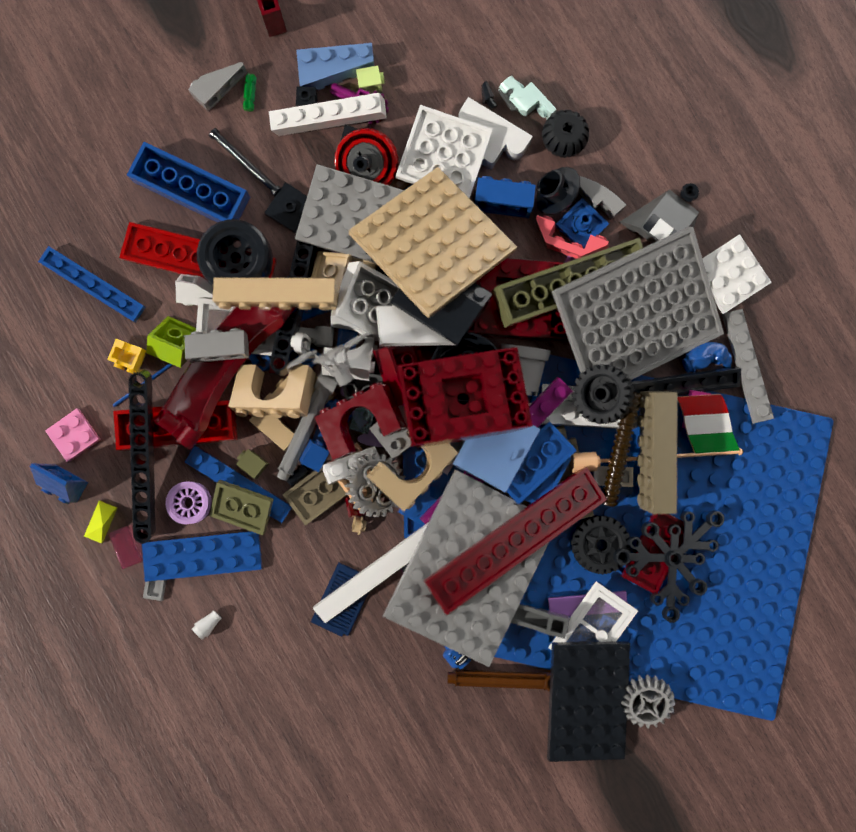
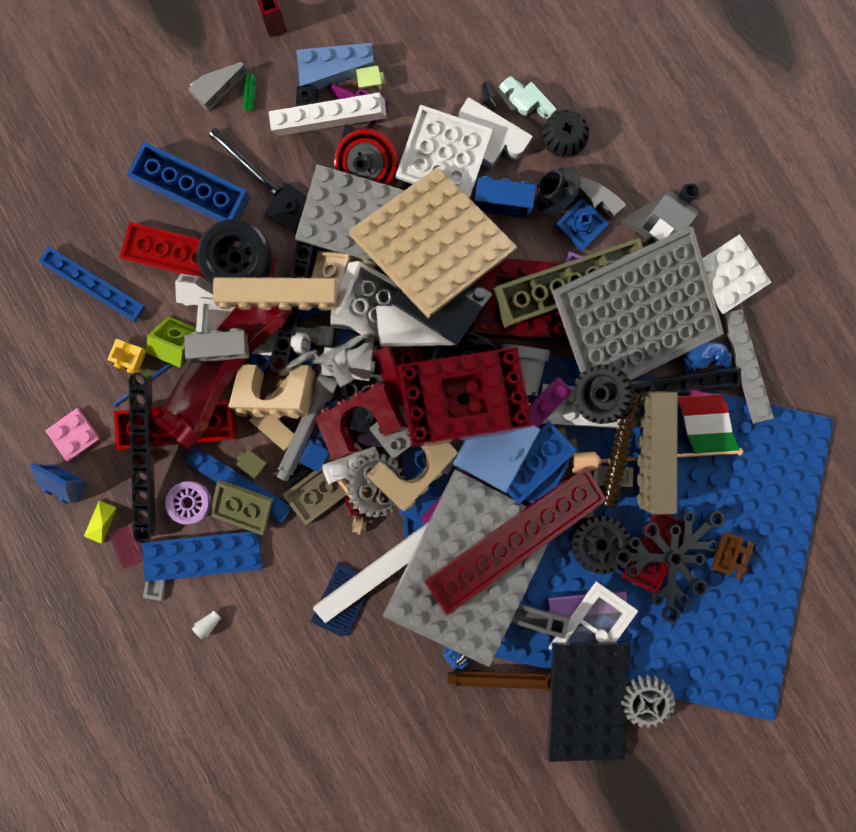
coral slope [536,215,609,259] -> none
none -> reddish brown plate [711,532,755,580]

